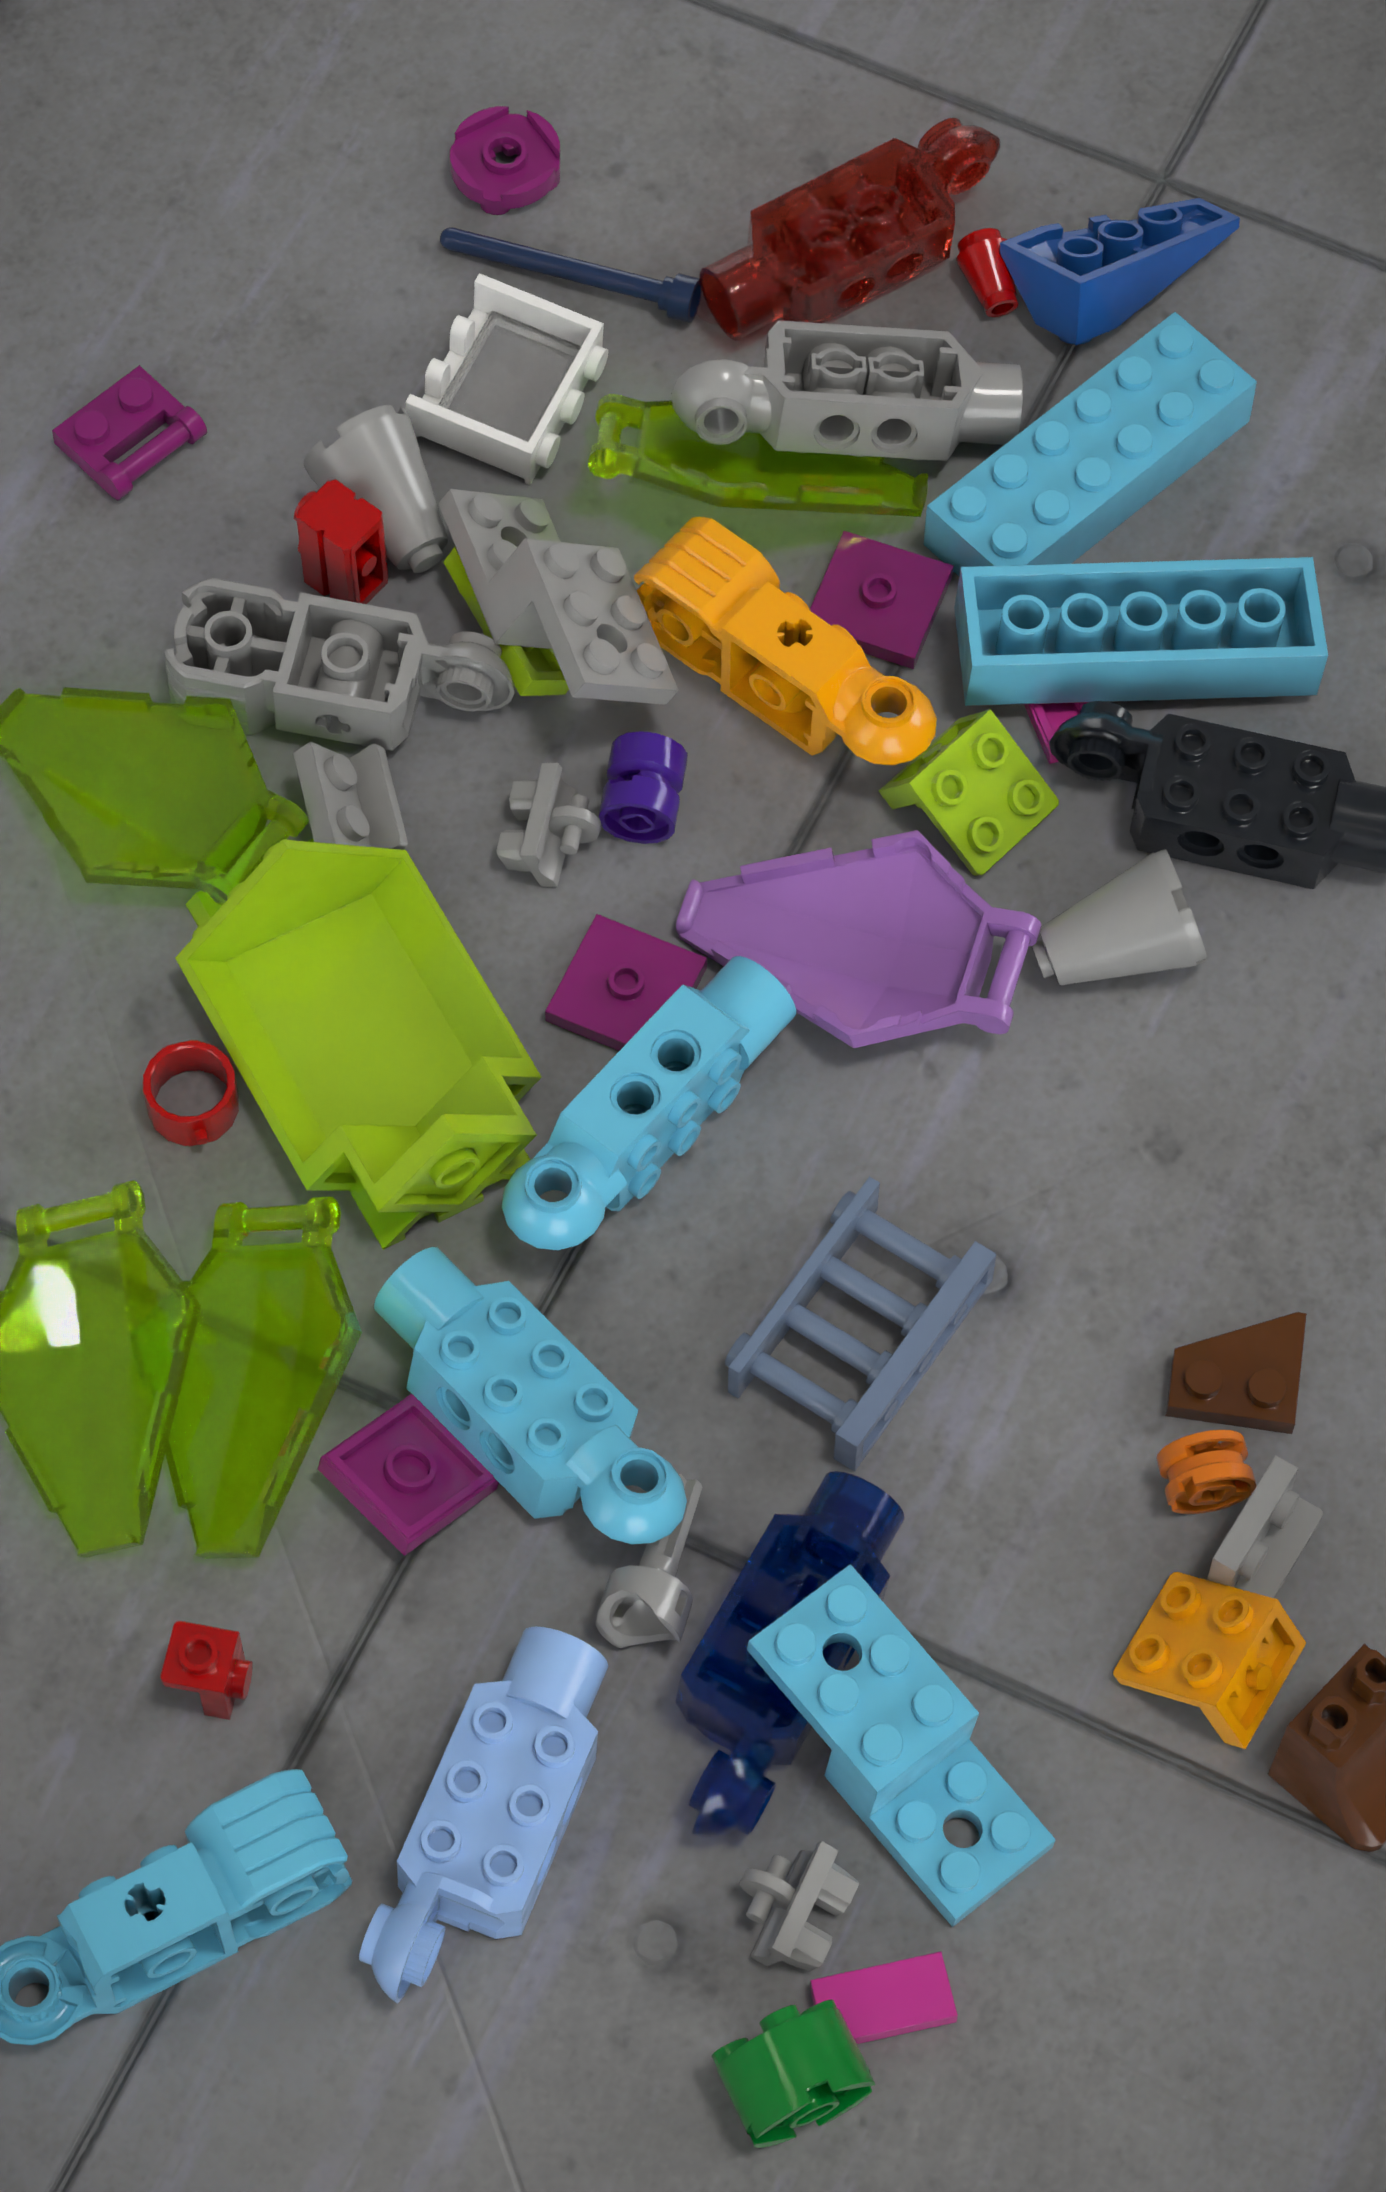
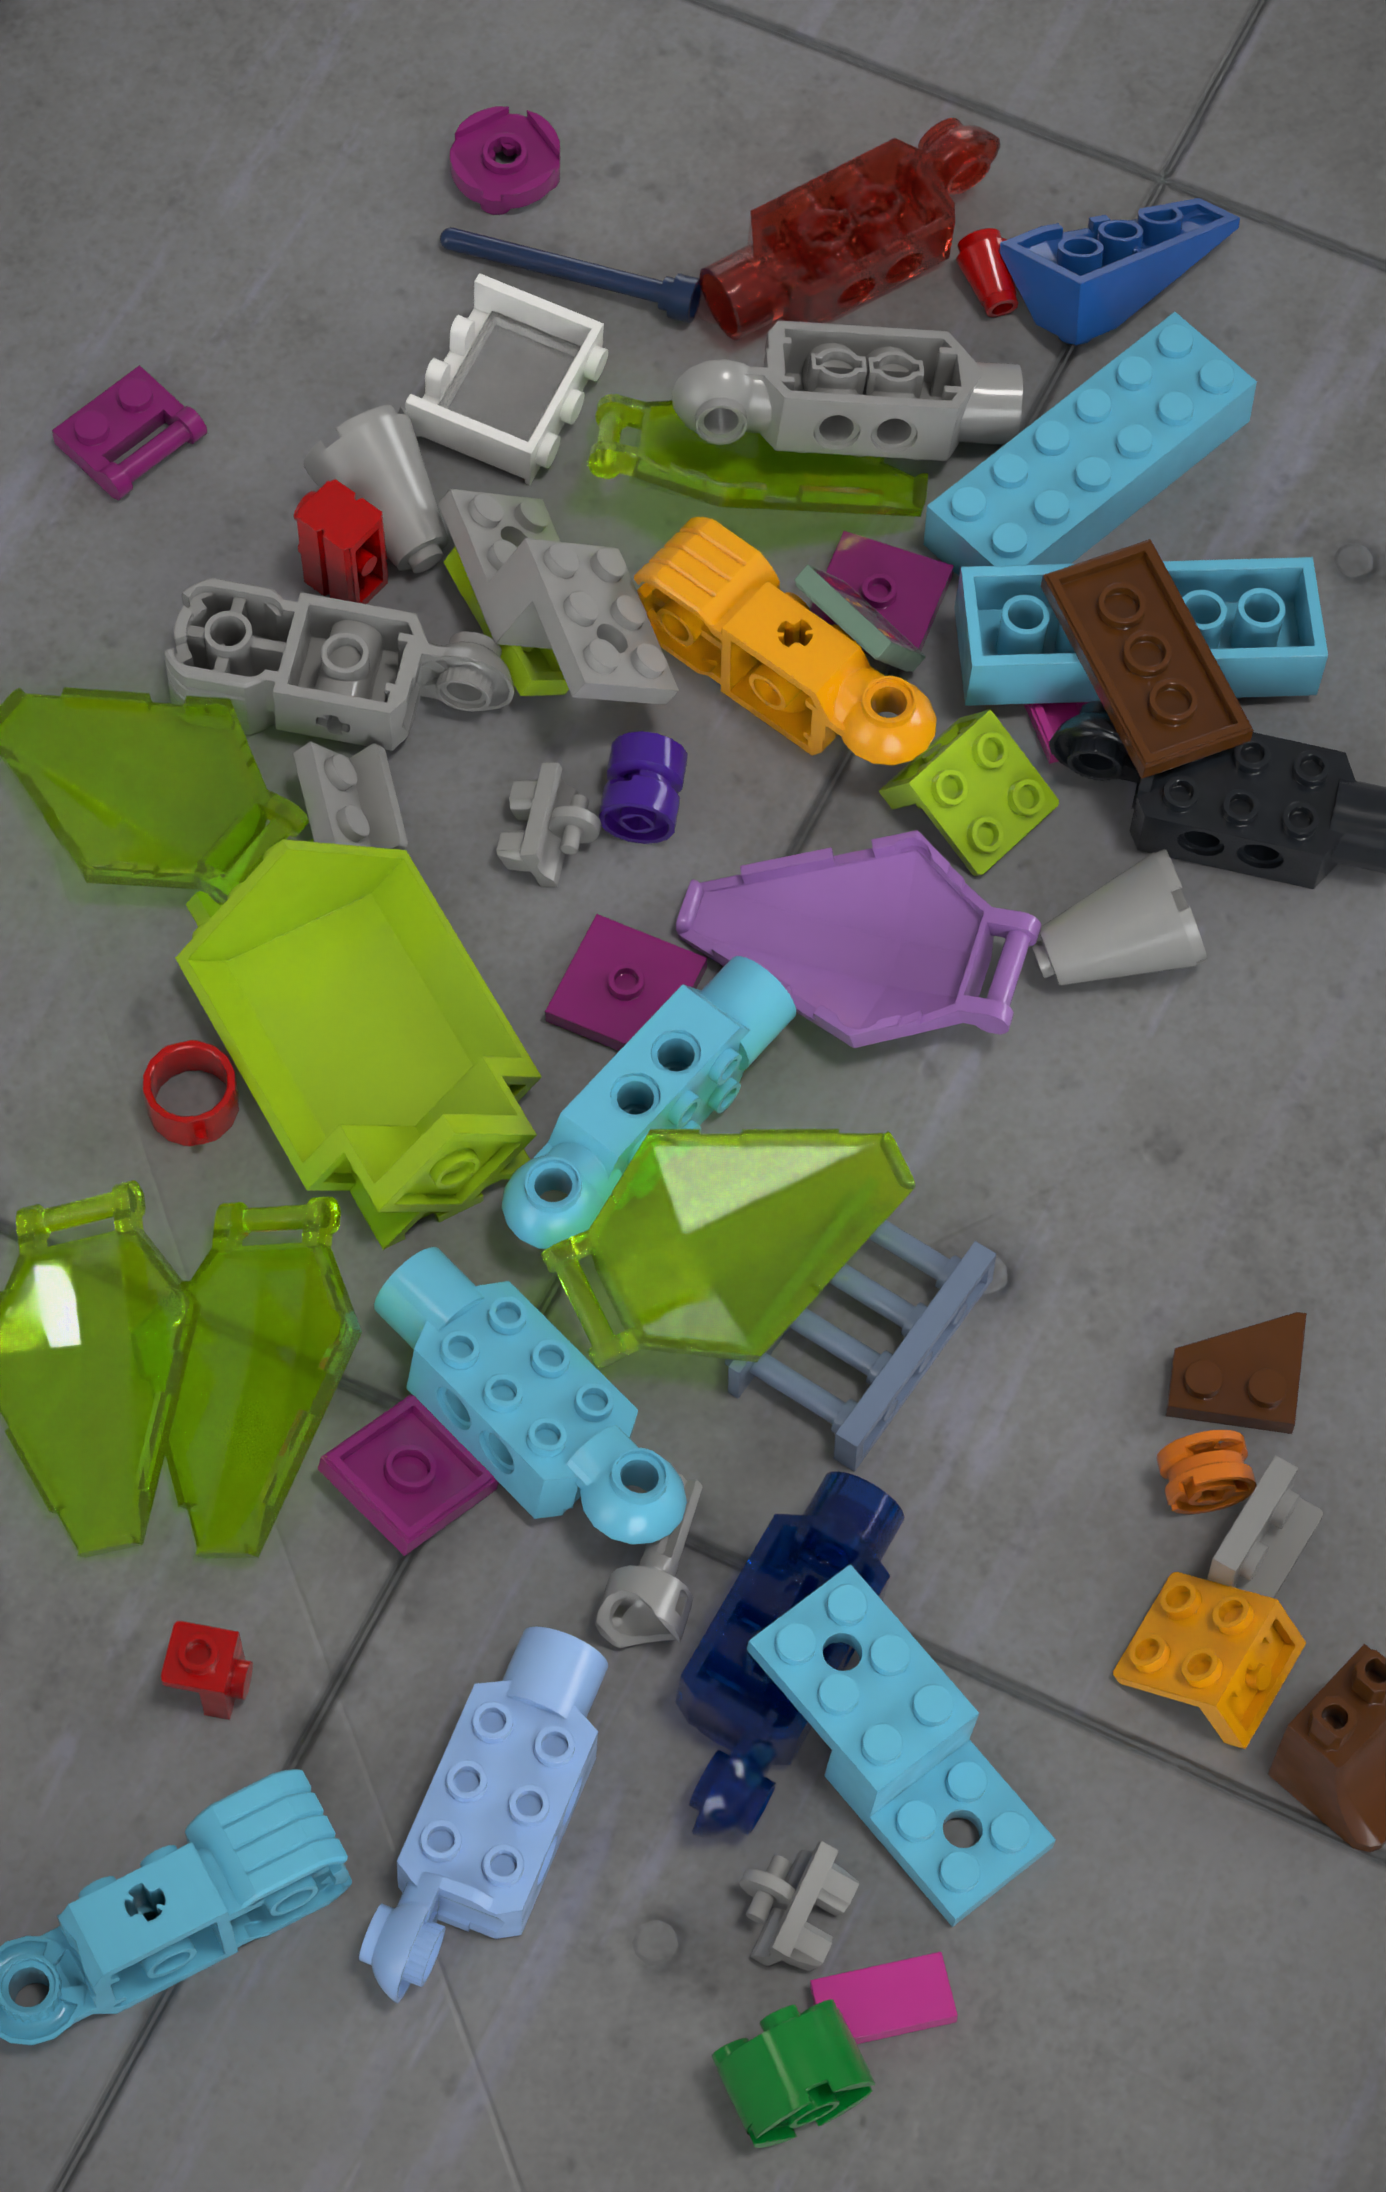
none -> clear neon green windscreen [541,1129,916,1369]
none -> sand green tile [794,564,926,672]
none -> reddish brown tile [1040,539,1254,779]

